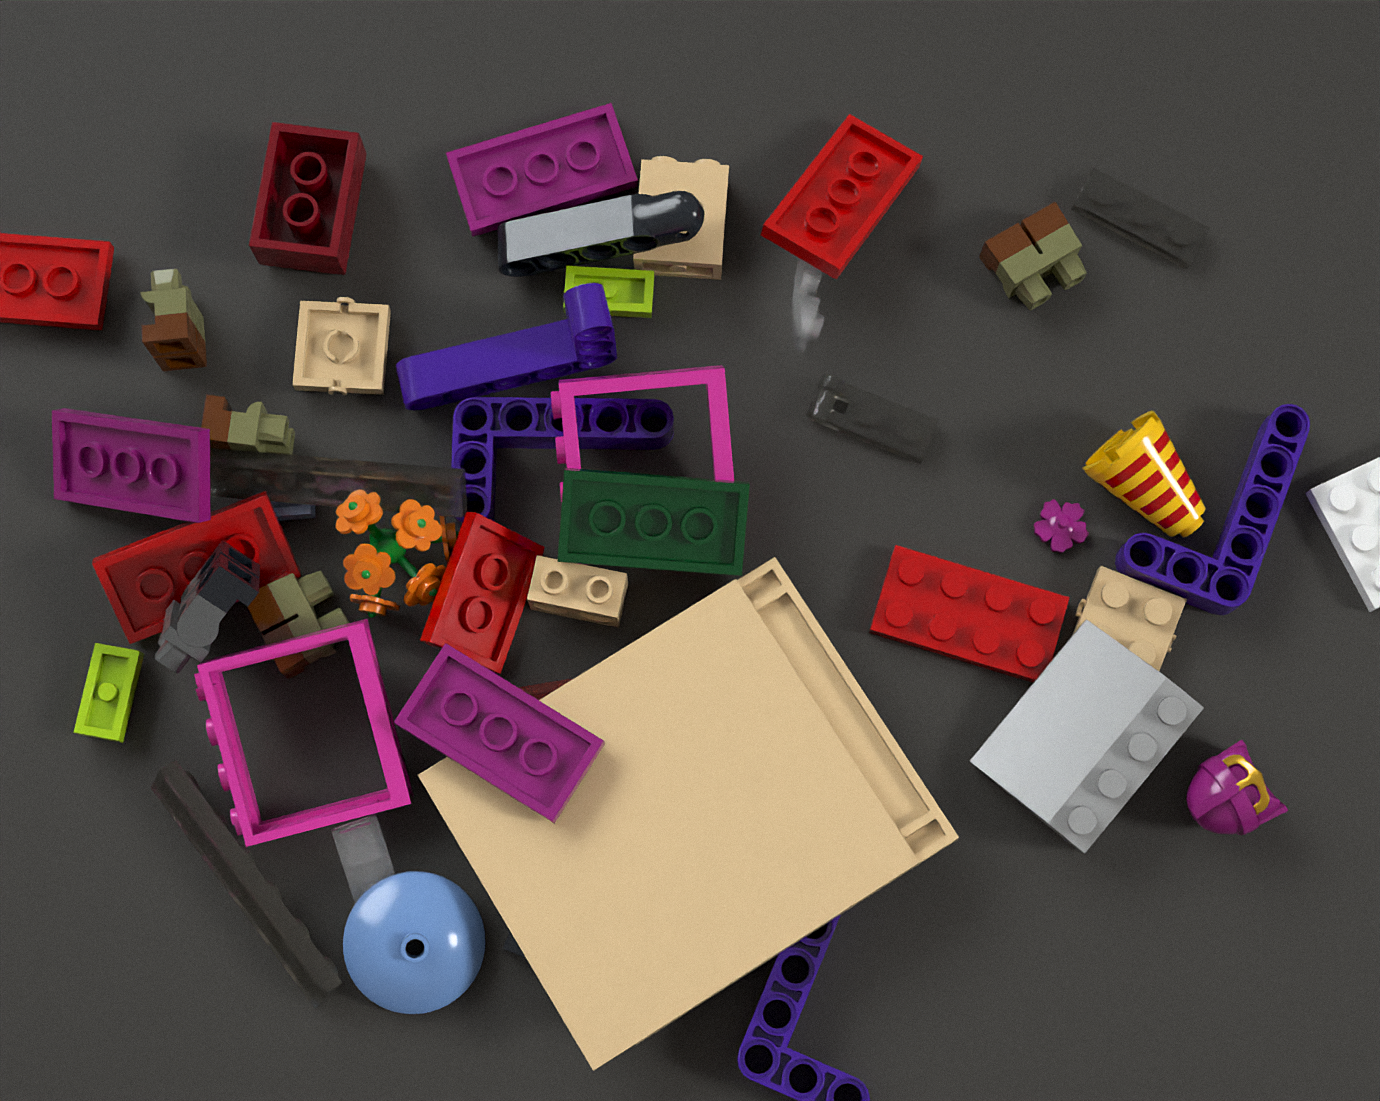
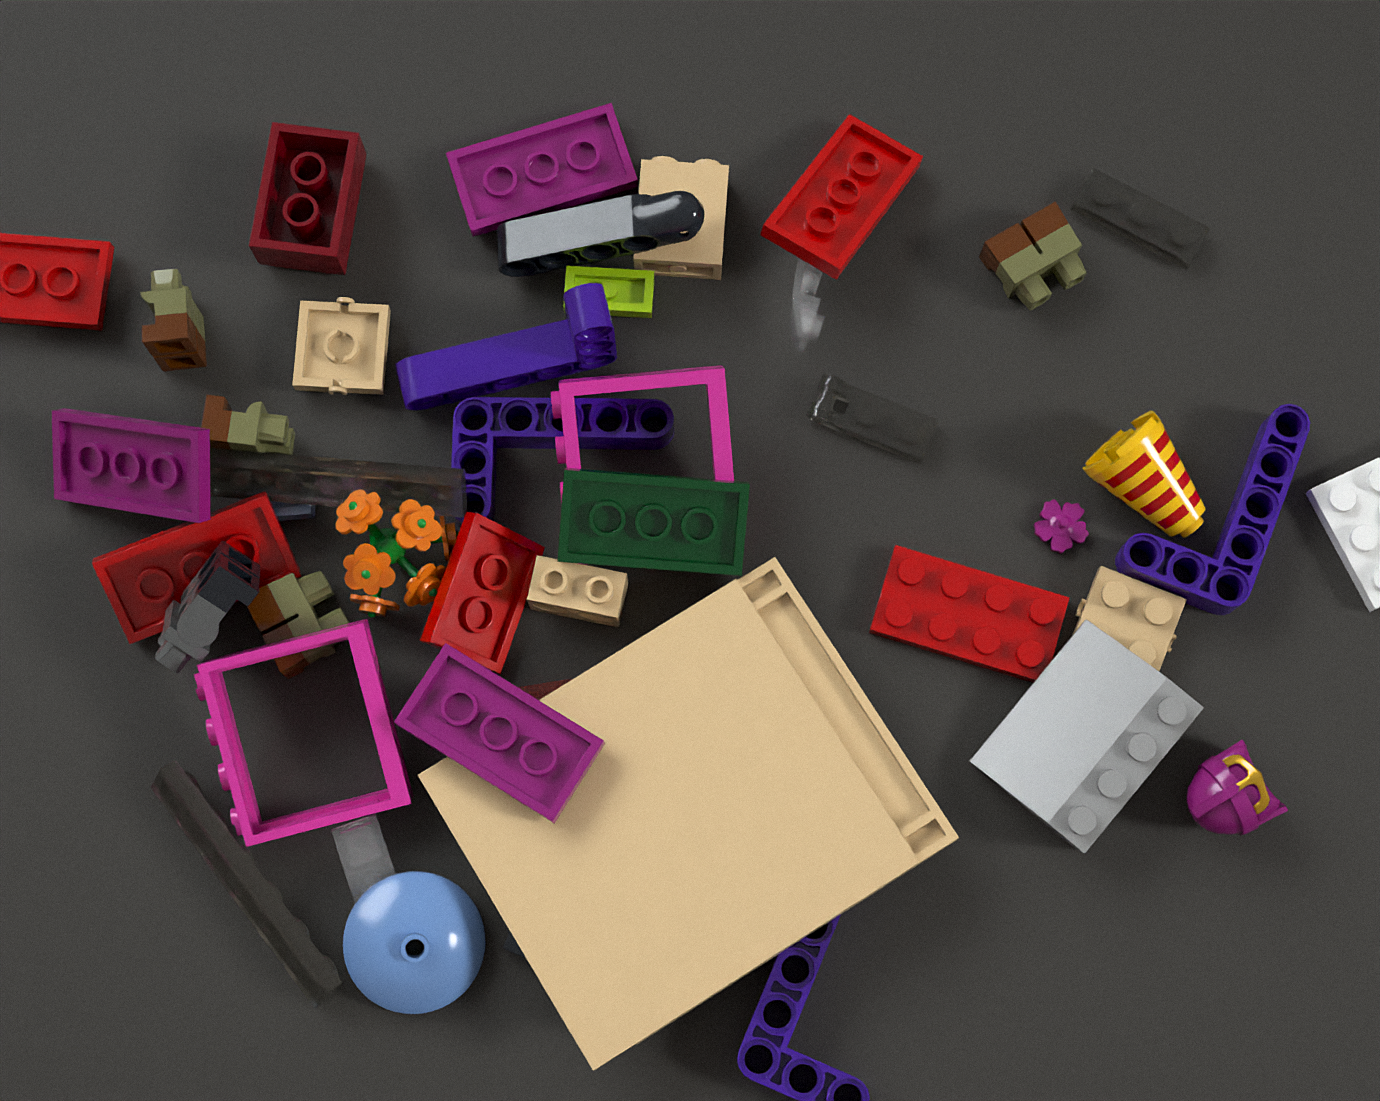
lime plate [74,643,144,743] -> none

